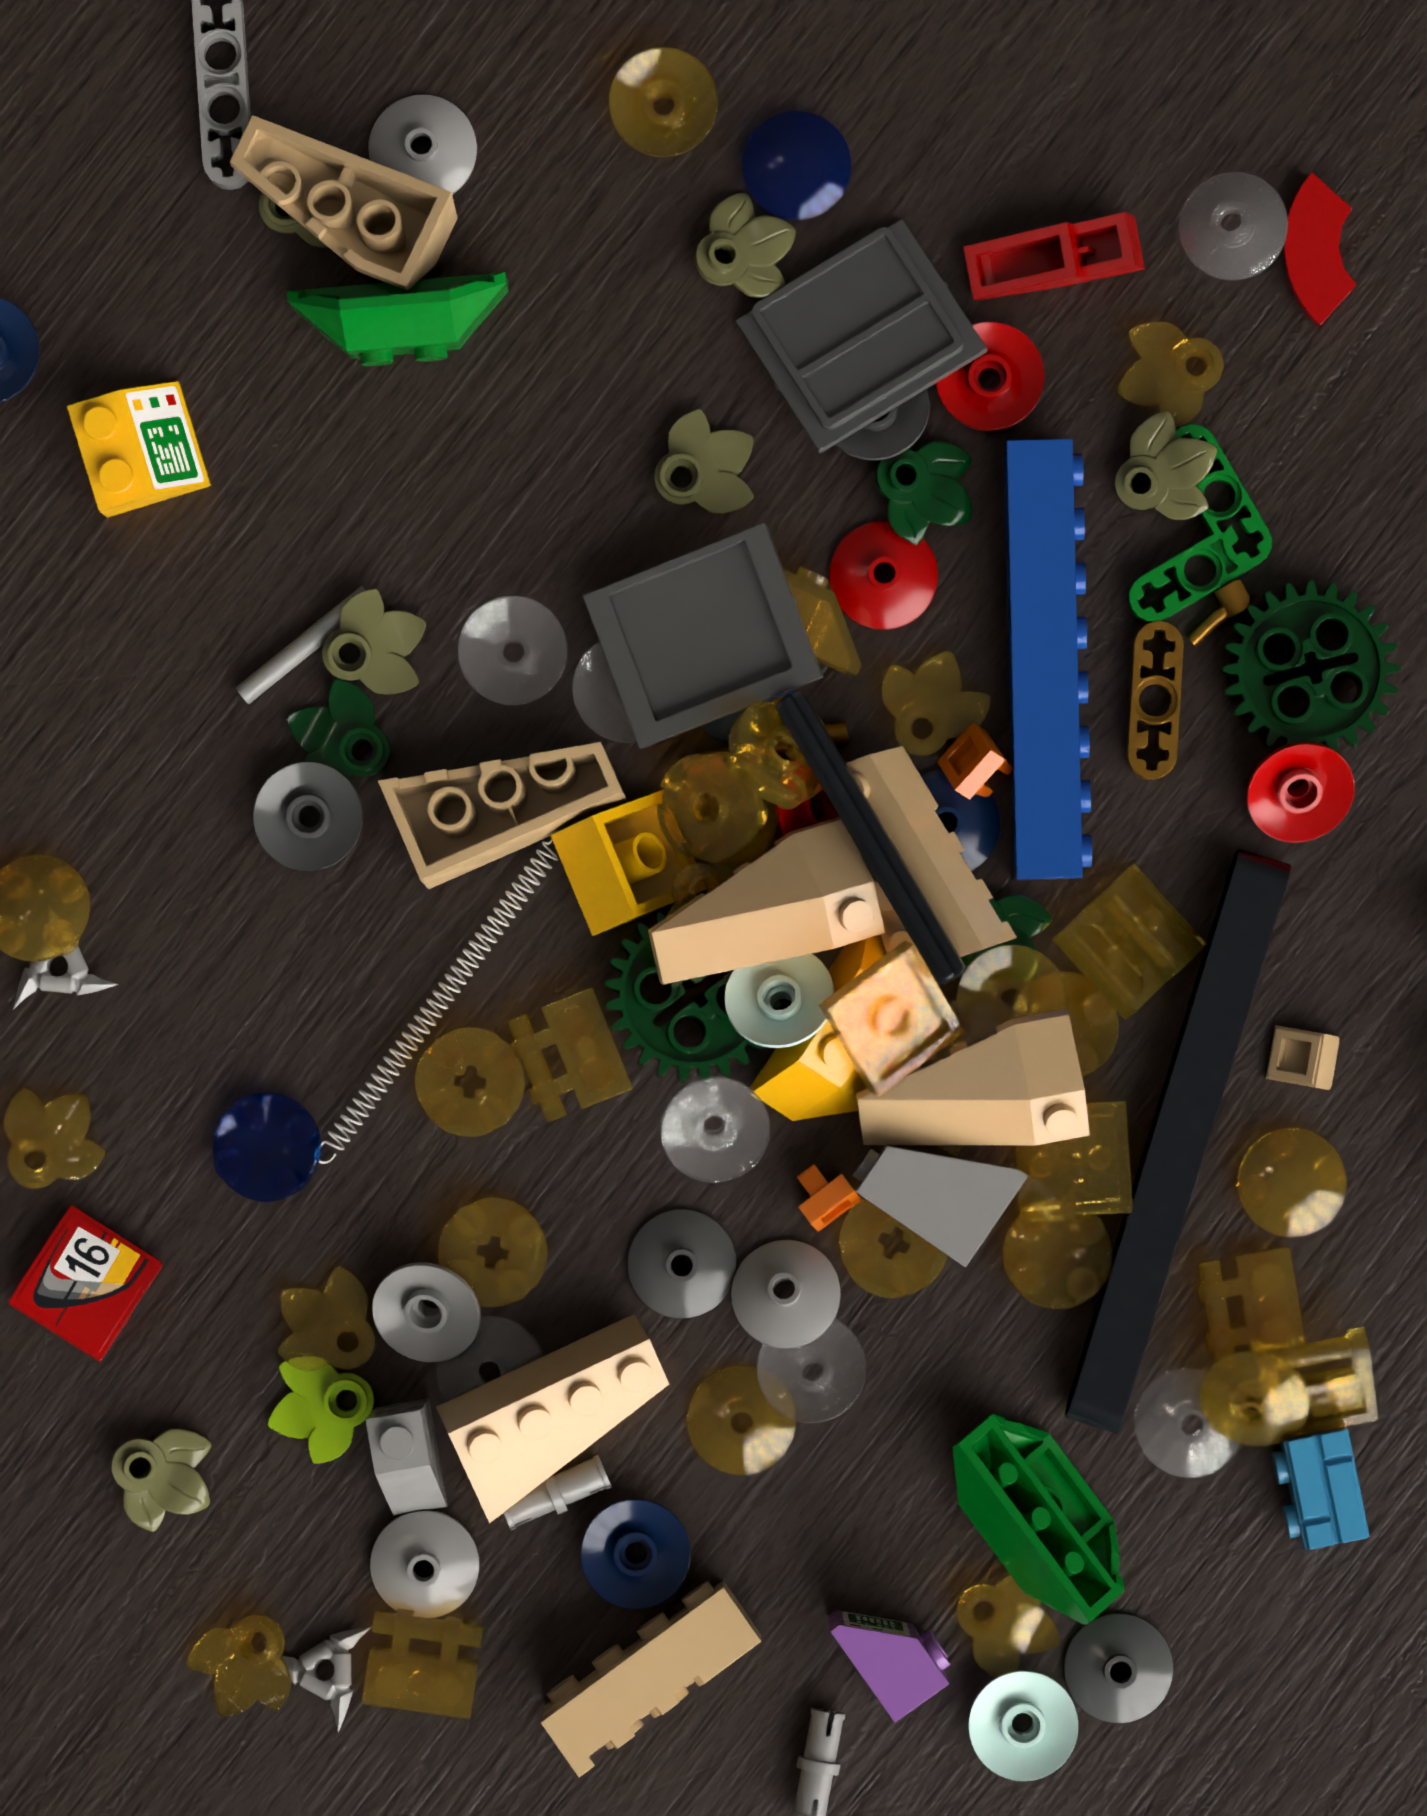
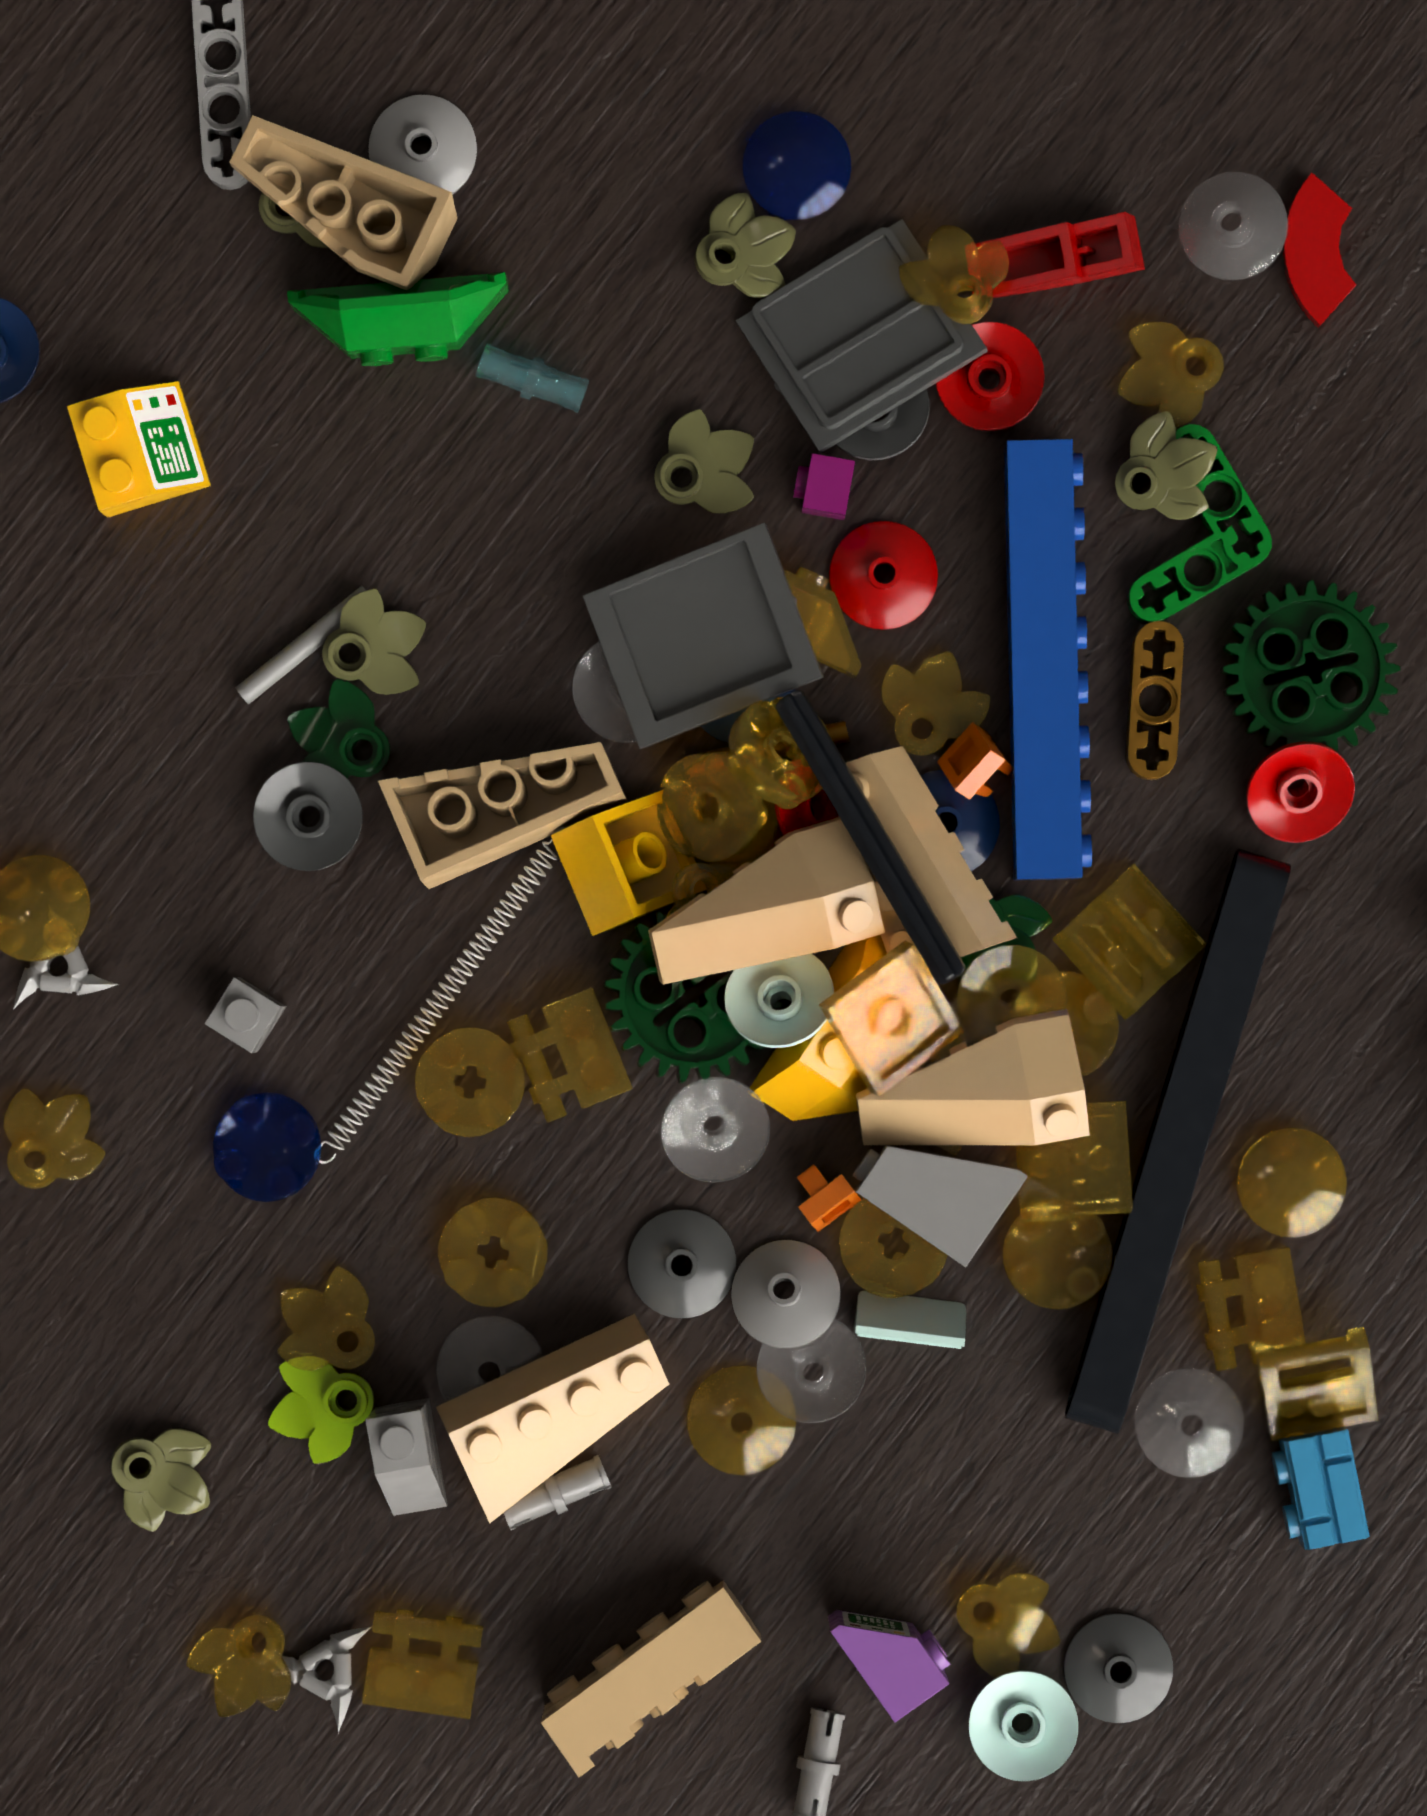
slope [8,1205,163,1362] -> none
light grey dish [370,1510,479,1619] -> none
light grey dish [372,1262,481,1362] -> none
clear dish [458,596,567,705] -> none
dark blue dish [581,1499,690,1609] -> none
clear yellow dish [609,47,718,157] -> none
dark green plate [875,441,972,545] -> none
green wedge [952,1414,1124,1625] -> none
pearl gold hand [1187,580,1250,647] -> none
clear yellow dish [1199,1351,1310,1446] -> none
tan slope [1266,1025,1339,1090] -> none
none -> light grey brick [205,977,287,1053]
none -> clear light blue pin [475,343,590,413]
none -> magenta plate [793,453,855,520]
none -> light aqua slope [854,1291,966,1349]
none -> clear yellow plate [899,225,1009,324]

